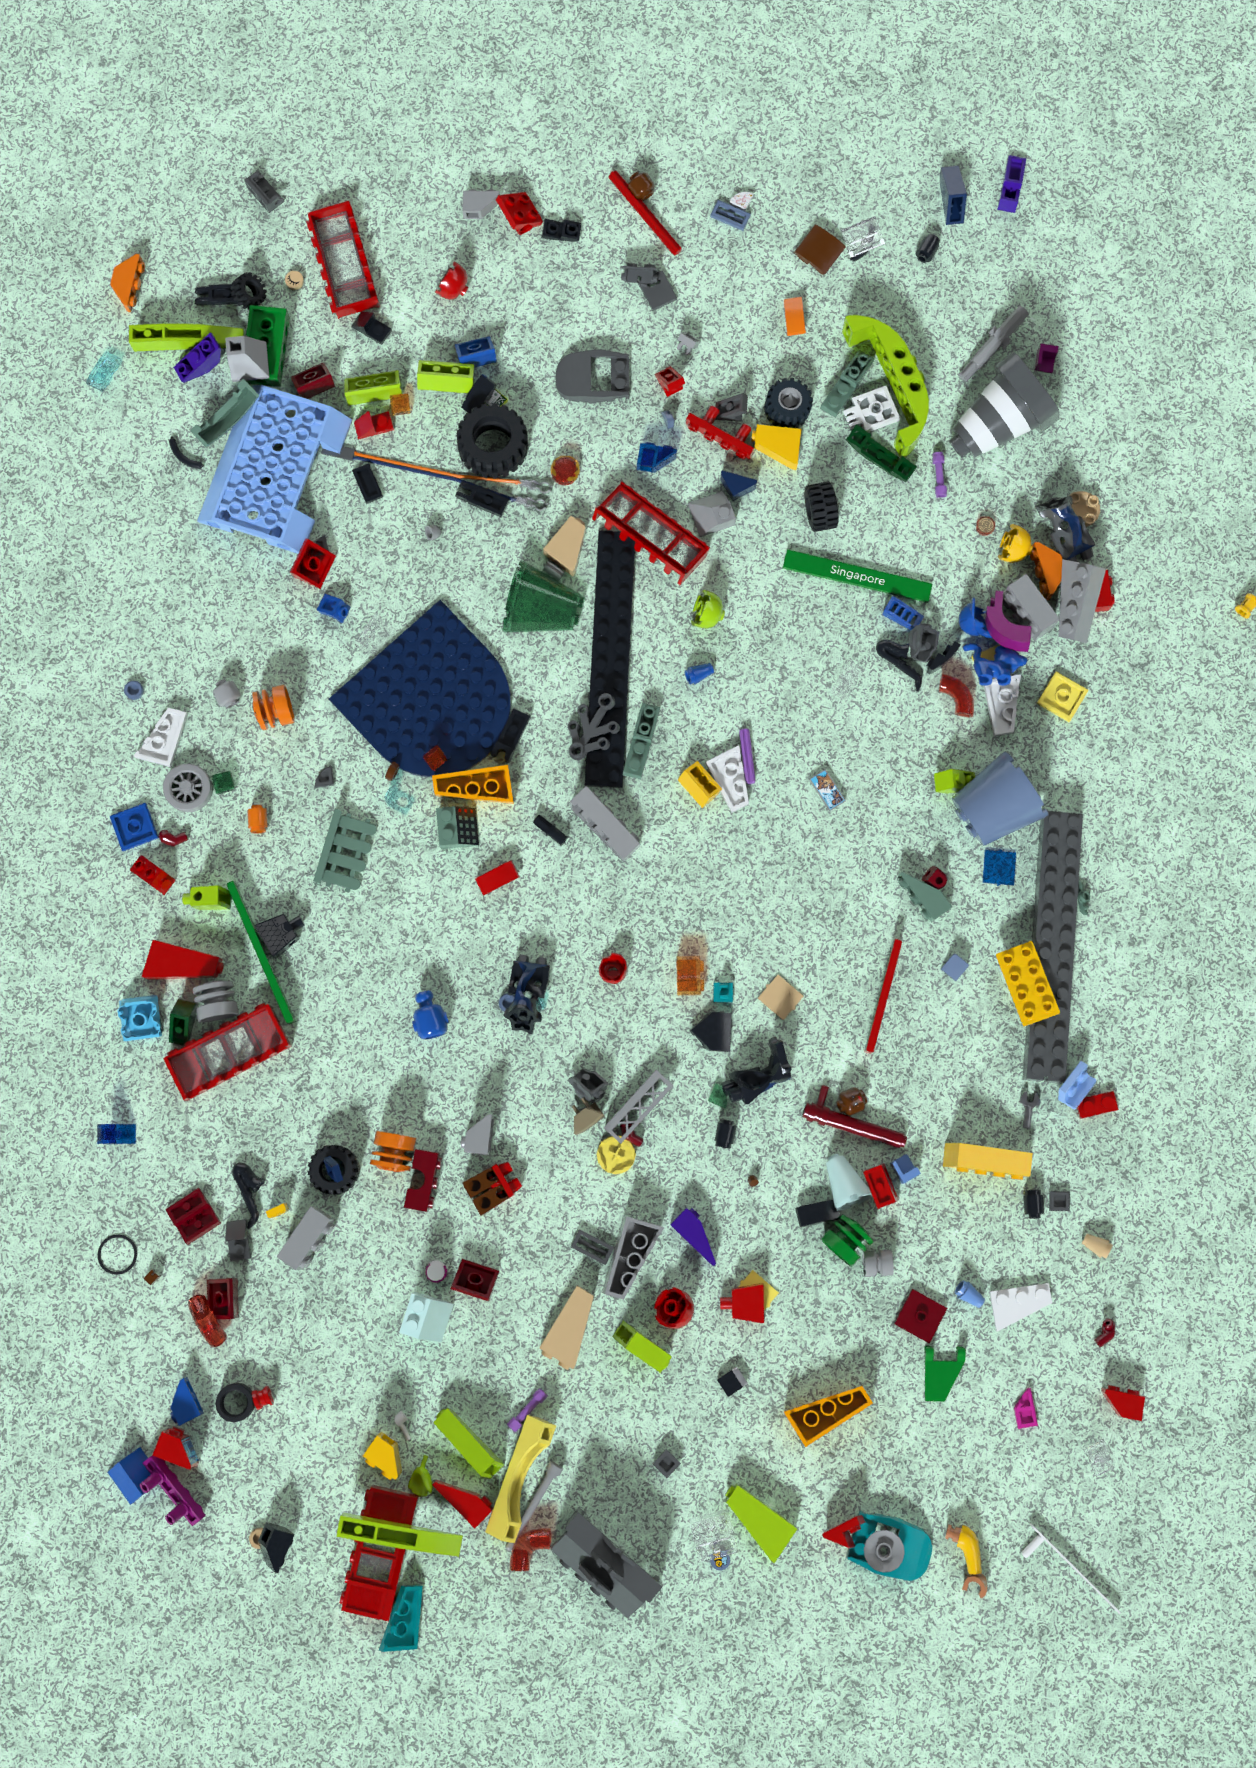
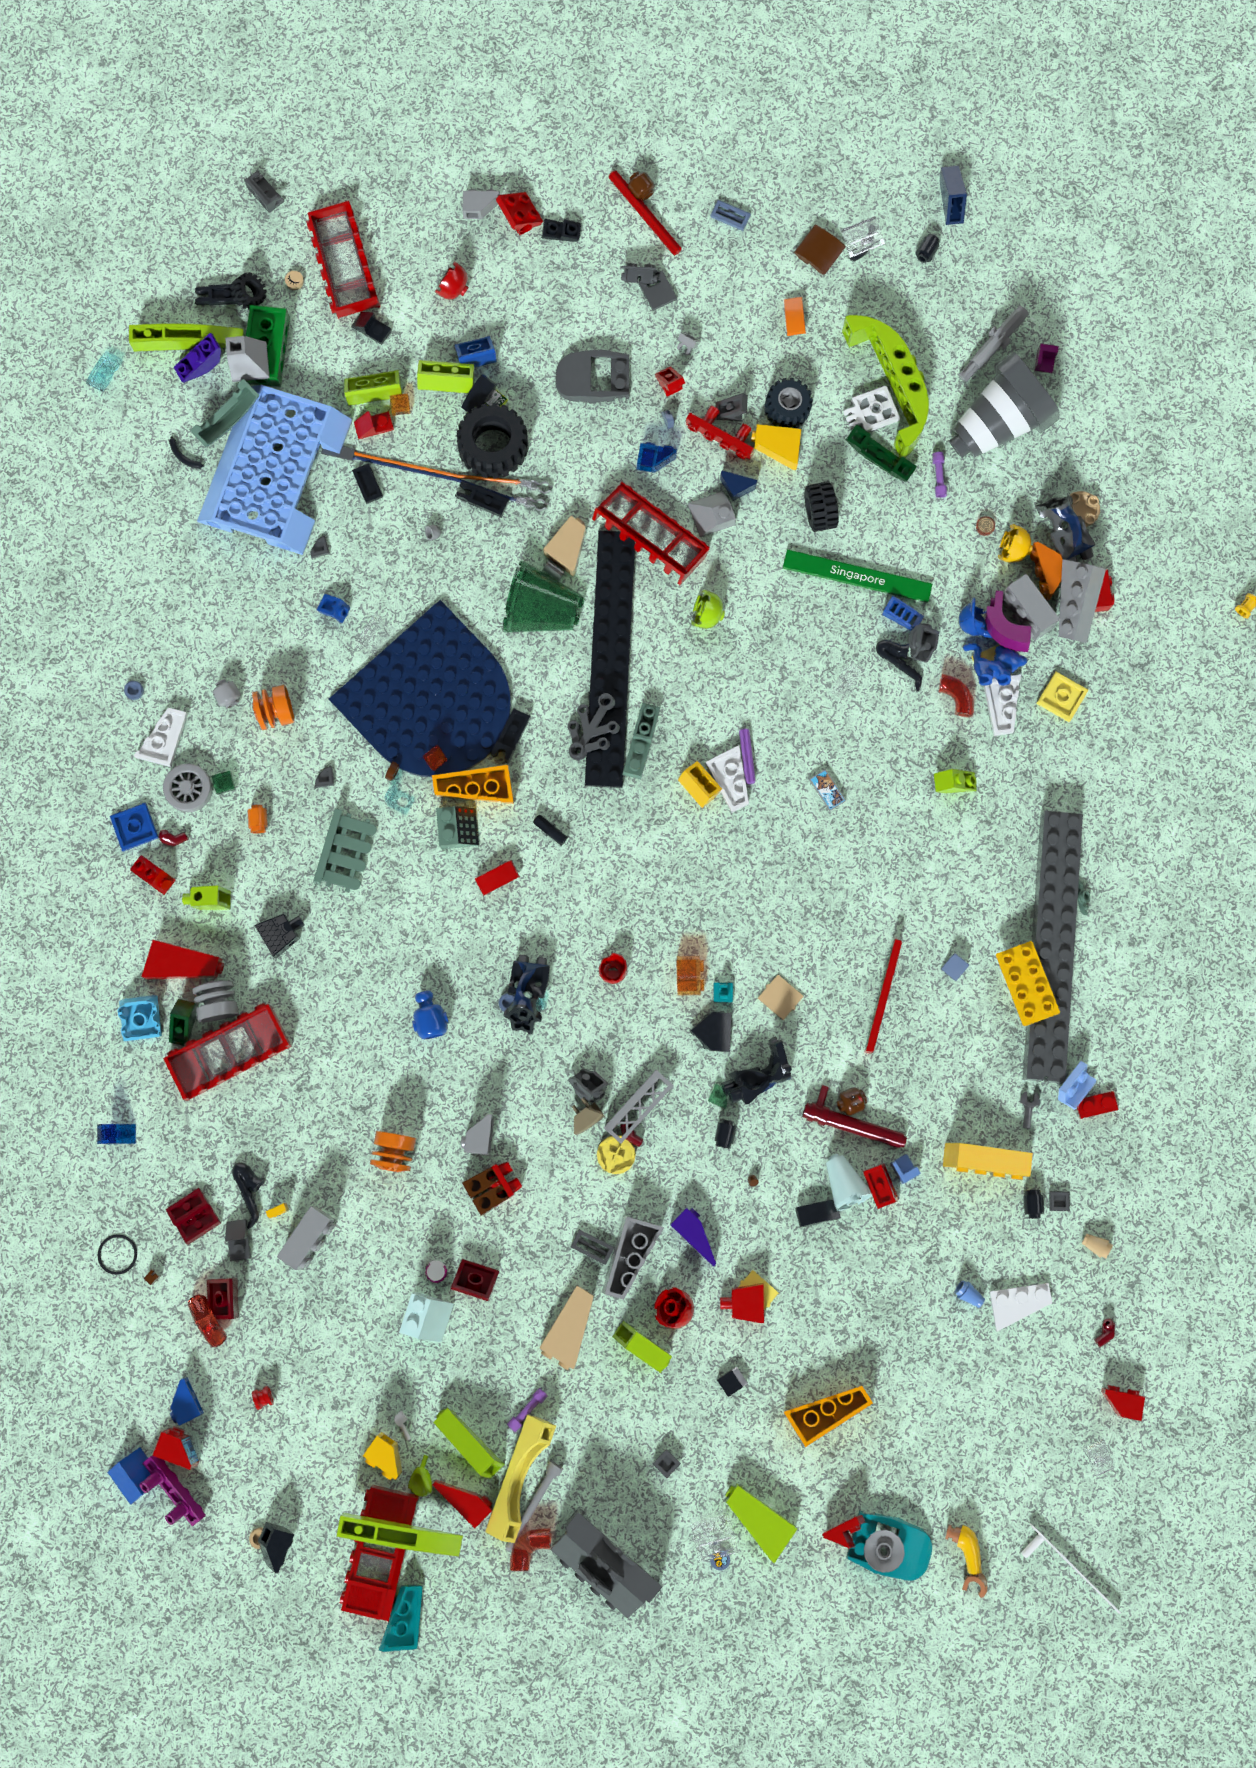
orange slope [110,254,145,312] -> none
black tyre [215,1383,255,1423] -> none
green tile [227,881,296,1024] -> none
dark red slope [290,362,335,399] -> none
red slope [290,538,336,589] -> none
black tyre [307,1145,360,1195] -> none
dark blue tile [324,1156,343,1183] -> none
dark red arch [404,1149,442,1212] -> none
clear red hair [551,456,580,486] -> none
light grey wedge [570,786,640,862] -> none
blue cone [685,663,714,685] -> none
white tile [729,192,753,211] -> none
sand green slope [820,350,875,418] -> none
green wheel [820,1214,874,1267] -> none
light grey wheel [862,1250,894,1277] -> none
dark red plate [894,1289,948,1344] -> none
sand green slope [897,872,952,923] -> none
dark red piece [921,866,947,890] -> none
green flag [924,1346,966,1402] -> none
black slope [926,641,961,674] -> none
sand blue cone [951,751,1048,846] -> none
clear blue piece [982,849,1016,886] -> none
dark purple slope [997,155,1026,213] -> none
dark pink tile [1014,1388,1038,1429] -> none

